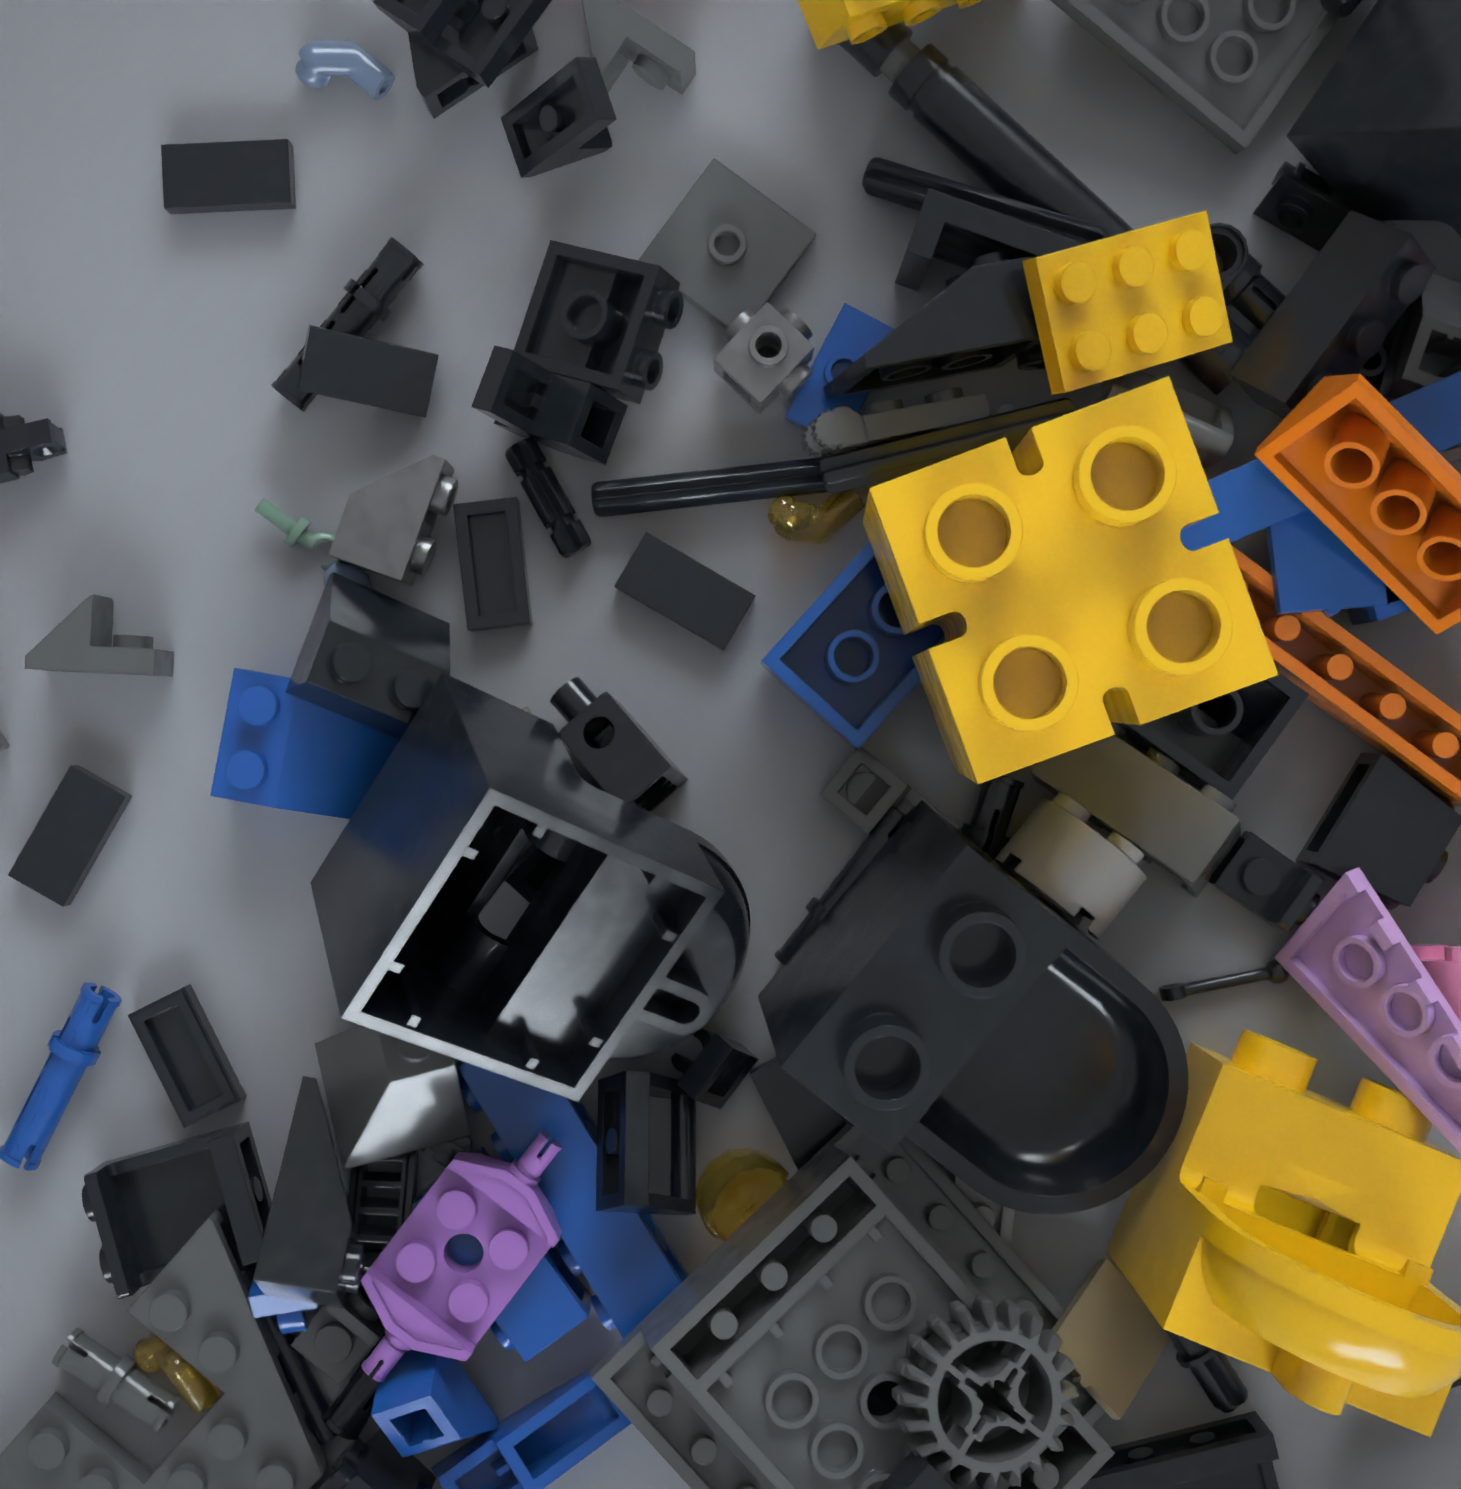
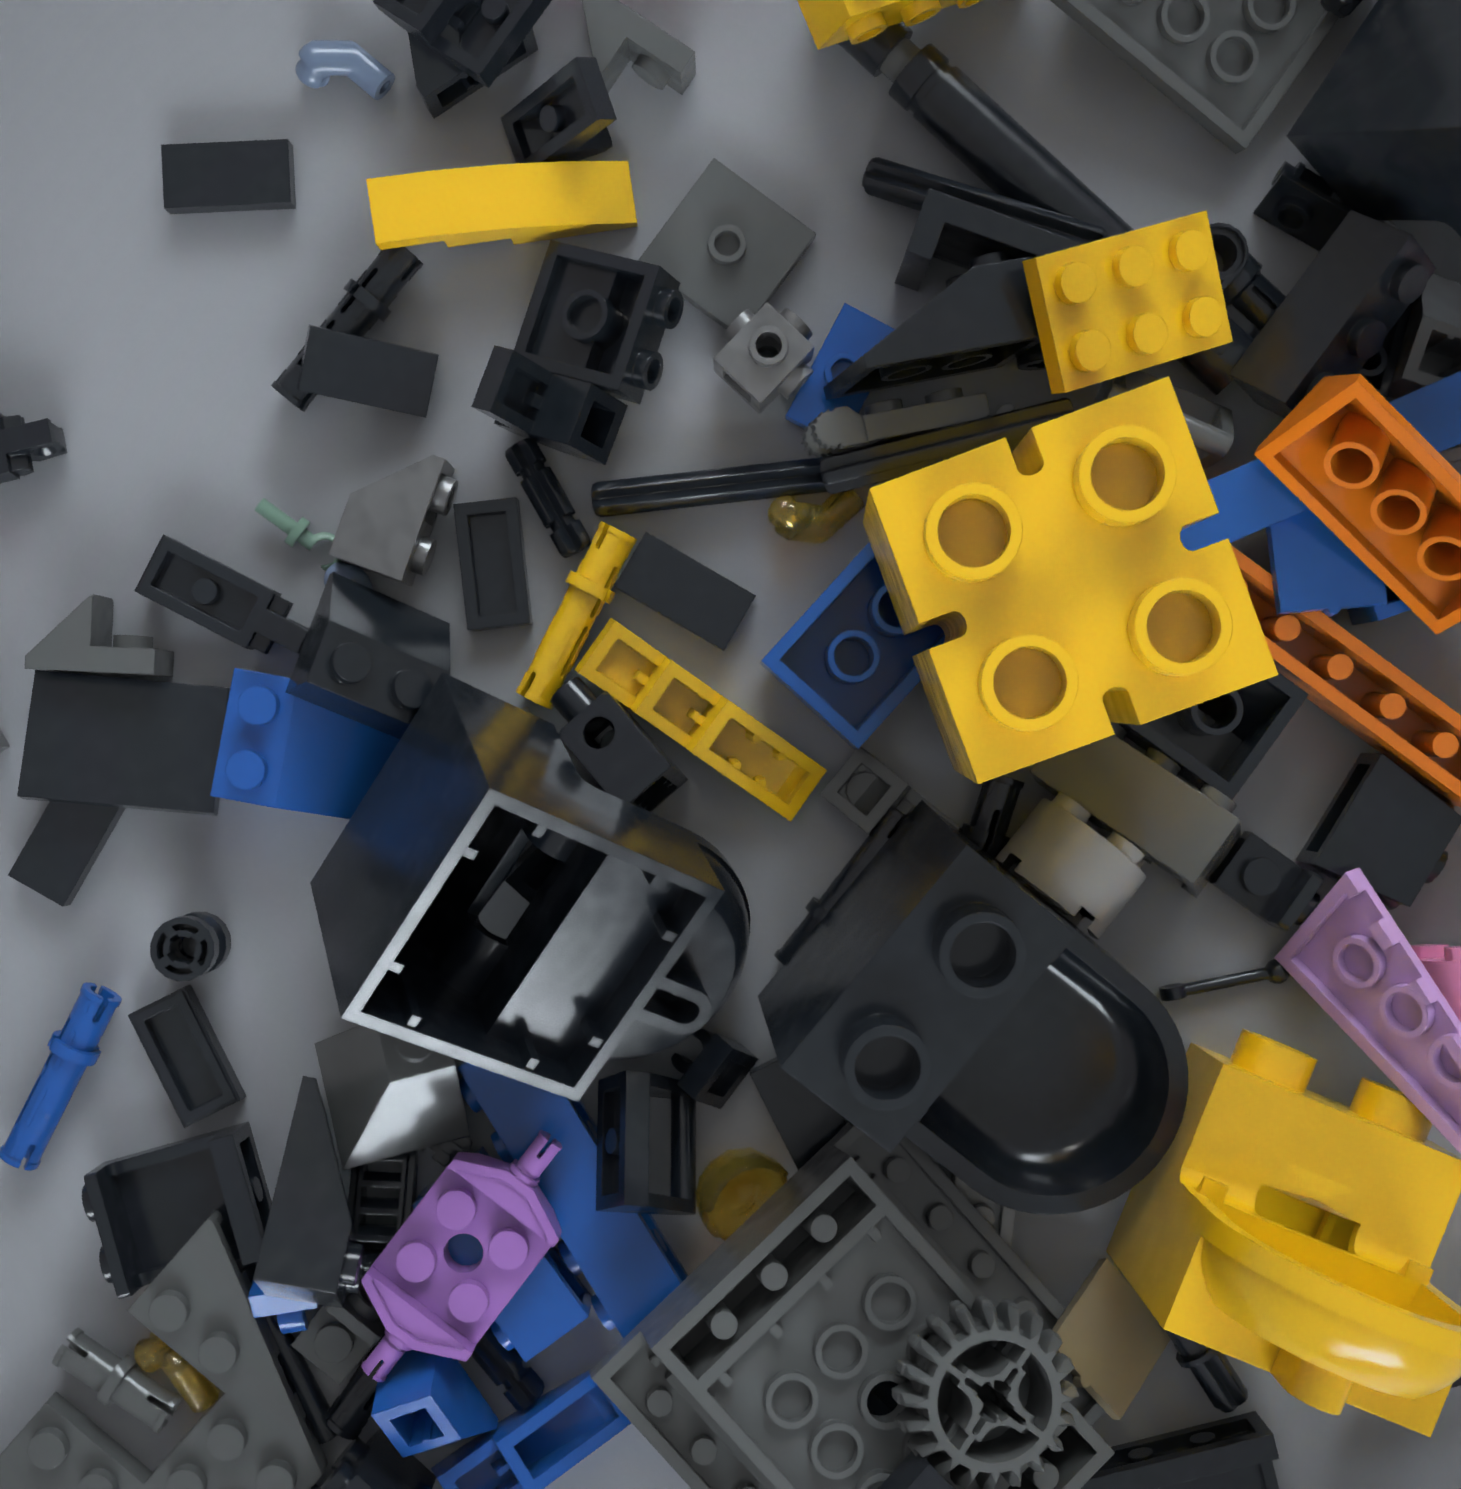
none -> black tile [17,670,230,816]
none -> black hinge [134,534,309,654]
none -> black wheel [150,912,231,981]
none -> yellow slope [366,161,638,250]
none -> black axle [471,1327,545,1411]
none -> yellow pin [515,521,637,710]
none -> yellow slope [574,618,827,822]

